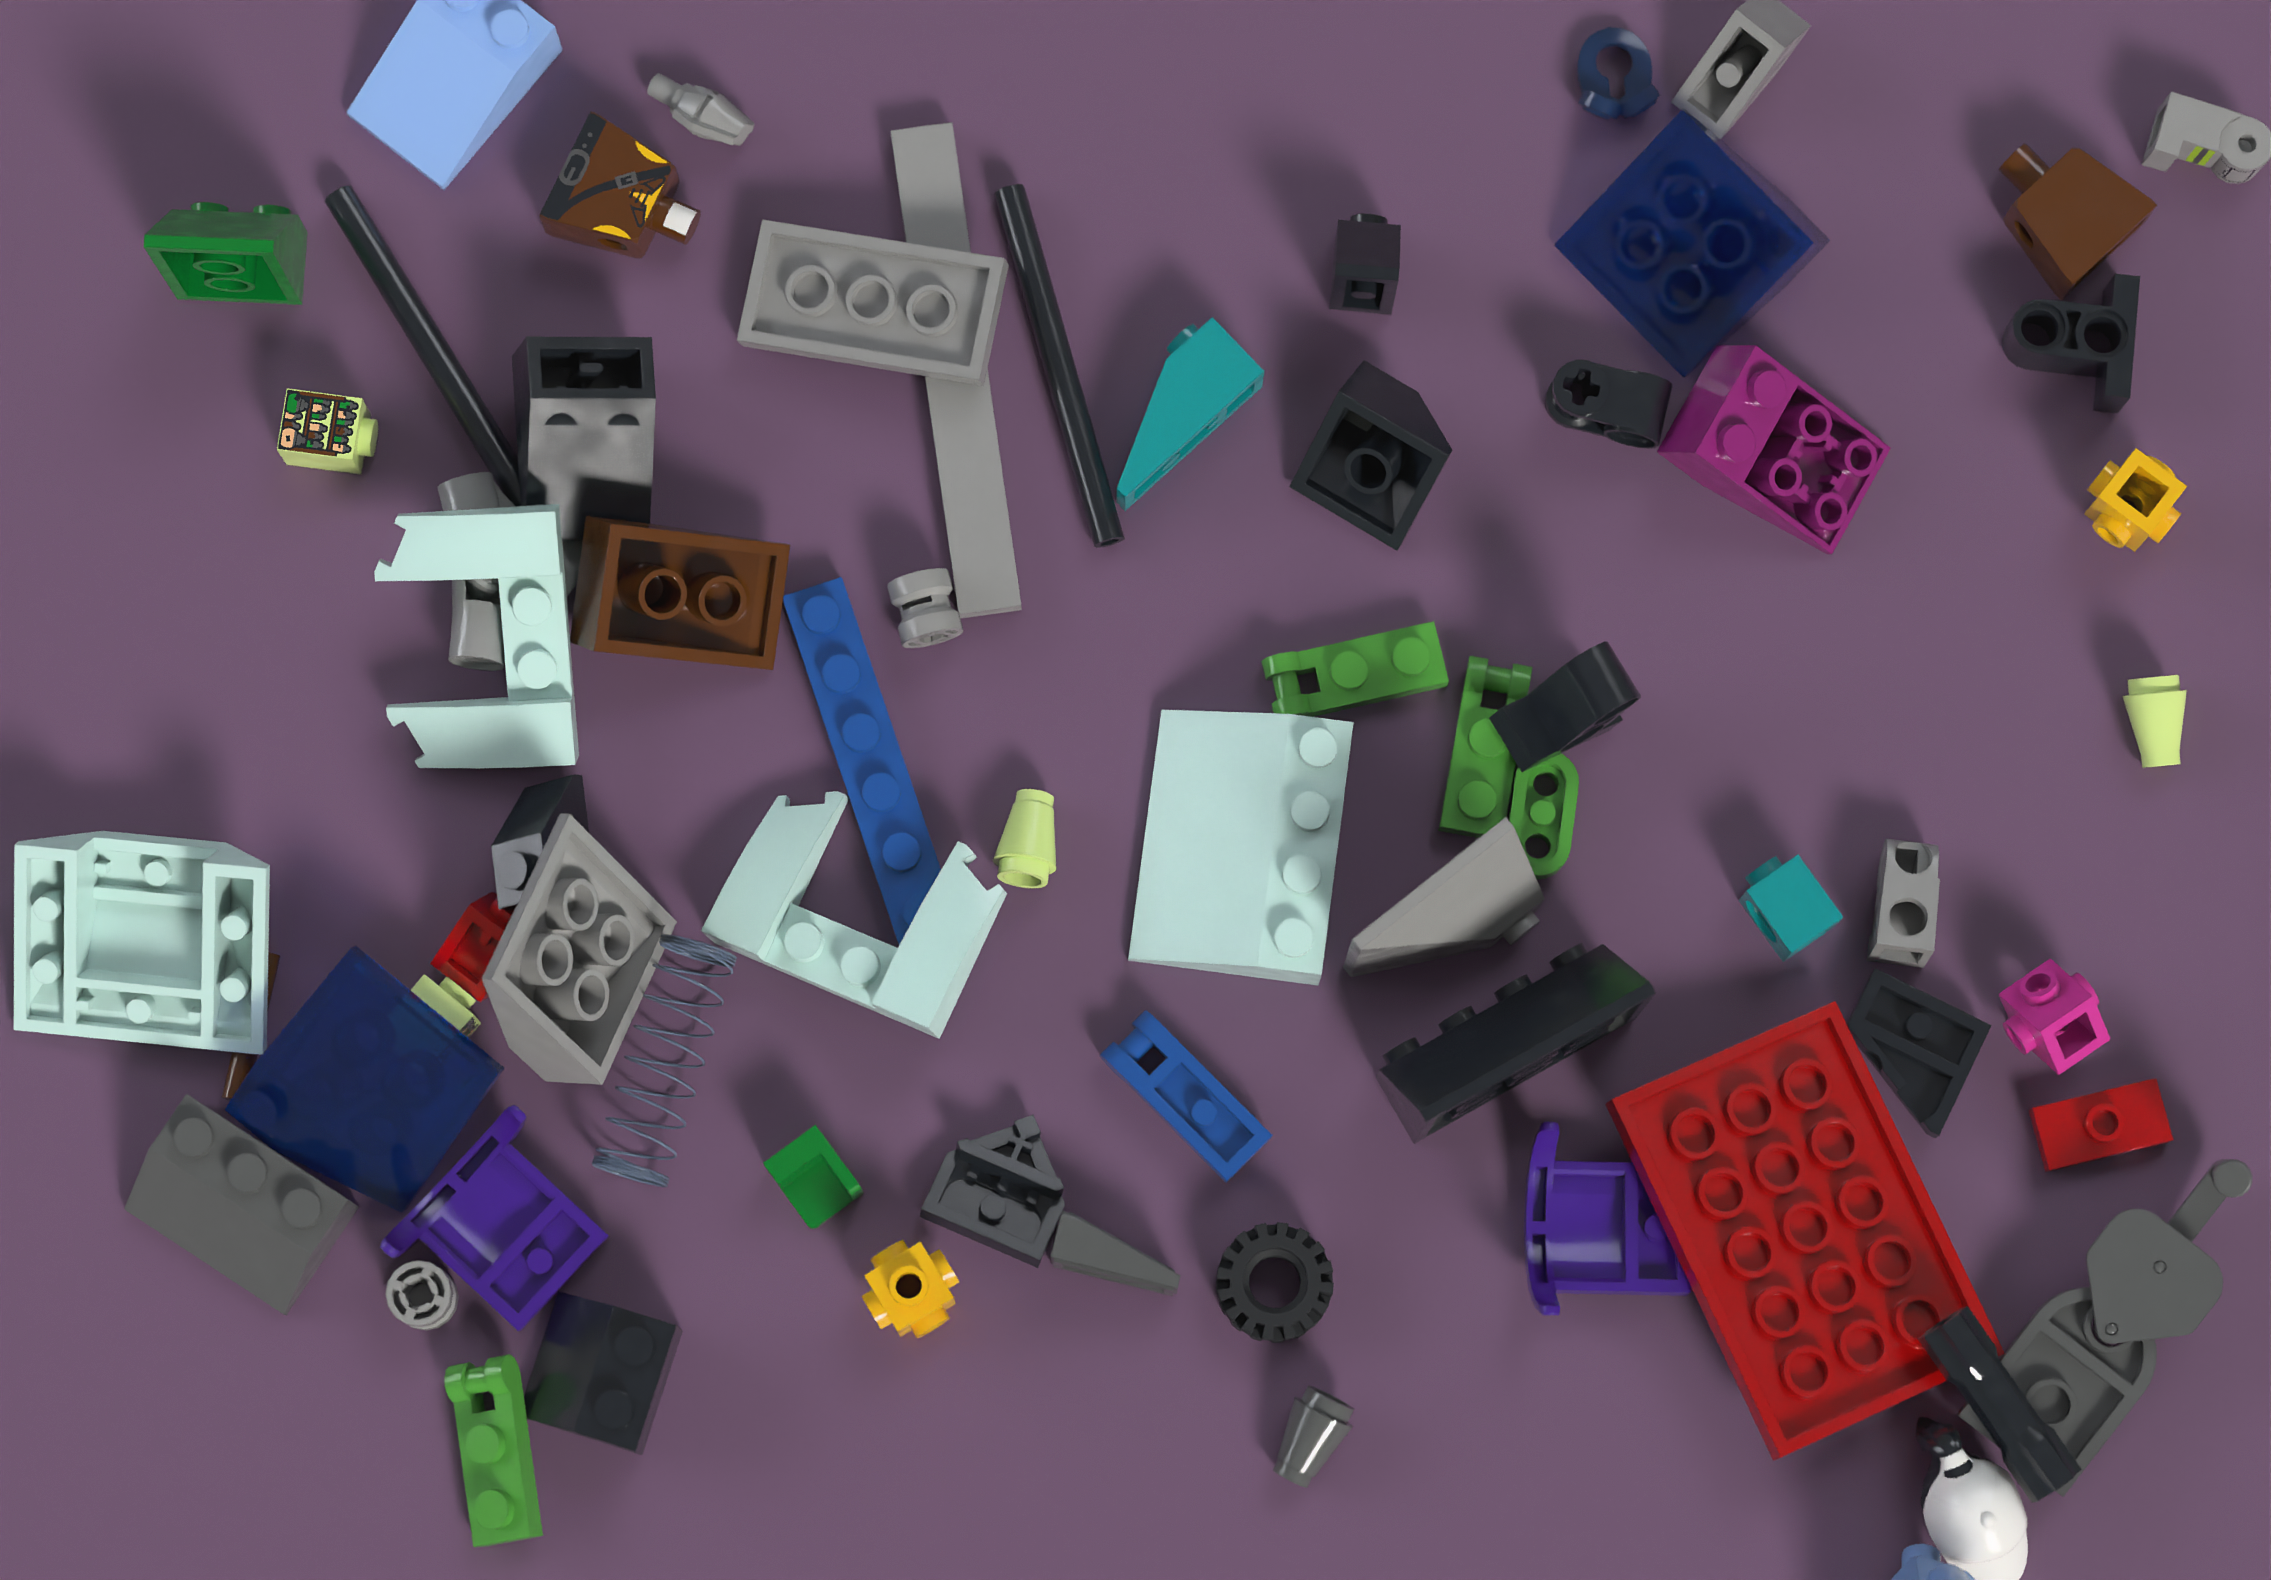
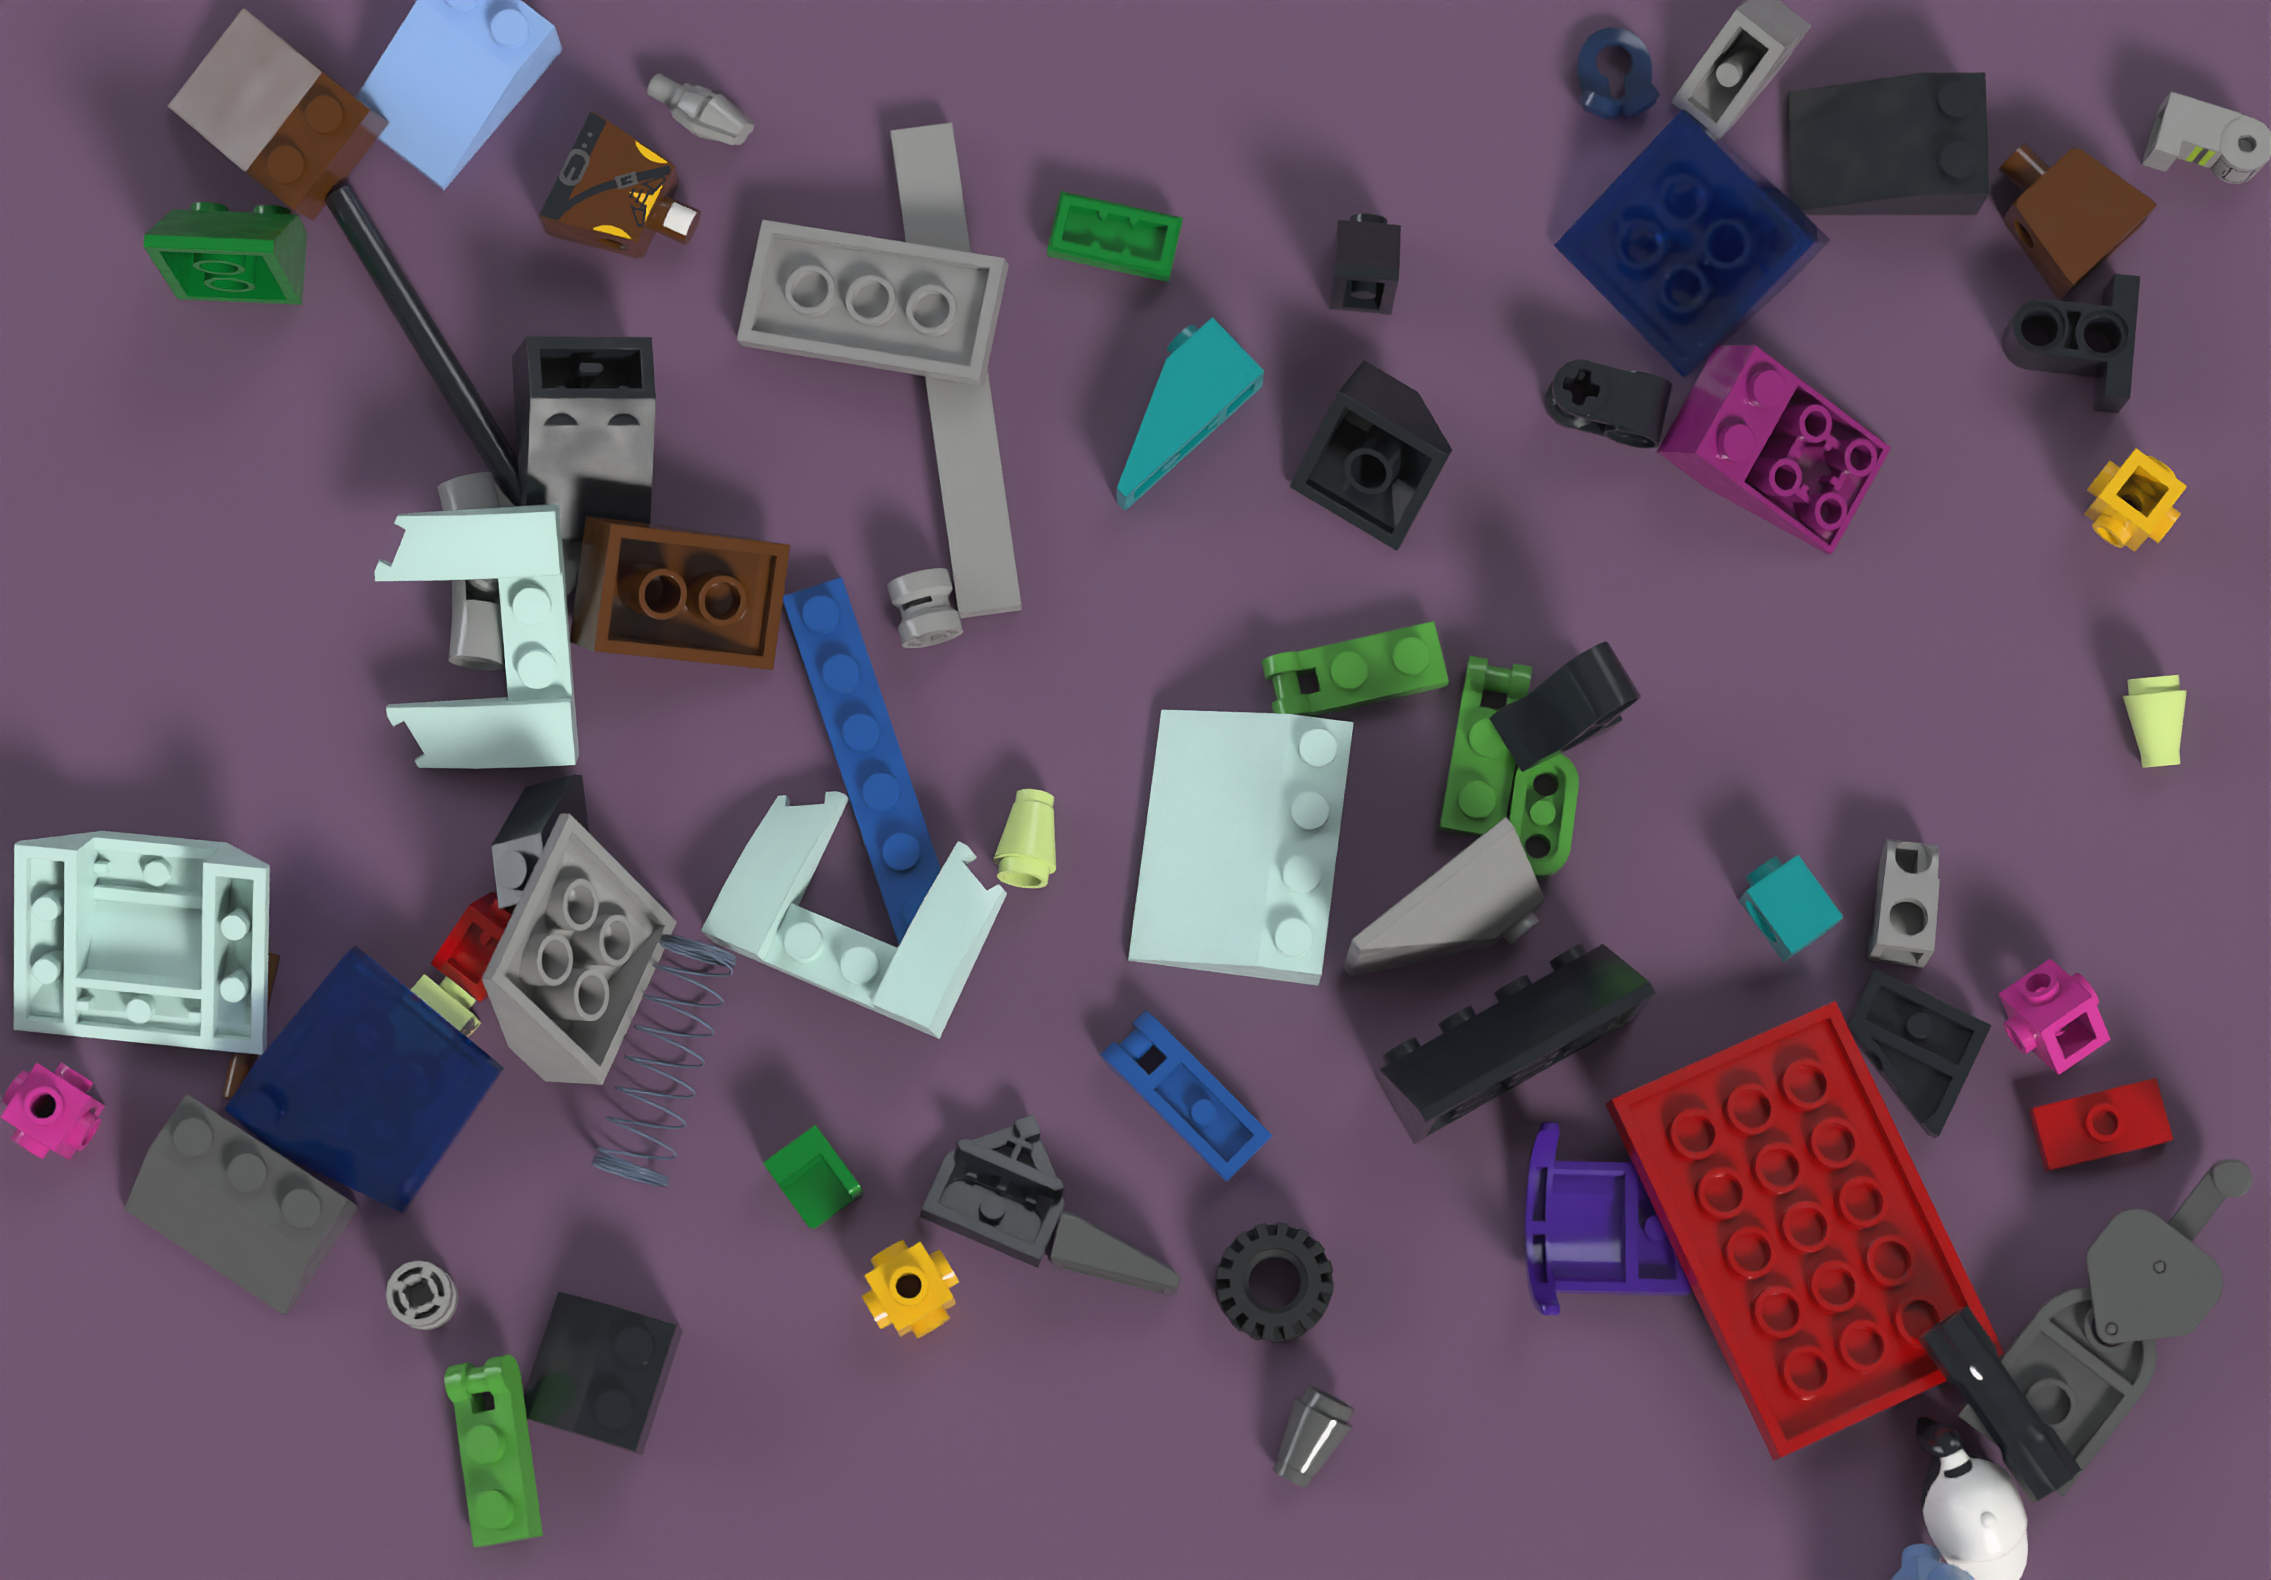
brick [277,388,378,474] -> none
dark purple piece [380,1105,609,1332] -> none
black piece [994,184,1125,548] -> none
none -> dark pink brick [0,1062,105,1160]
none -> slope [168,8,390,221]
none -> green plate [1047,191,1183,283]
none -> black slope [1787,72,1989,215]

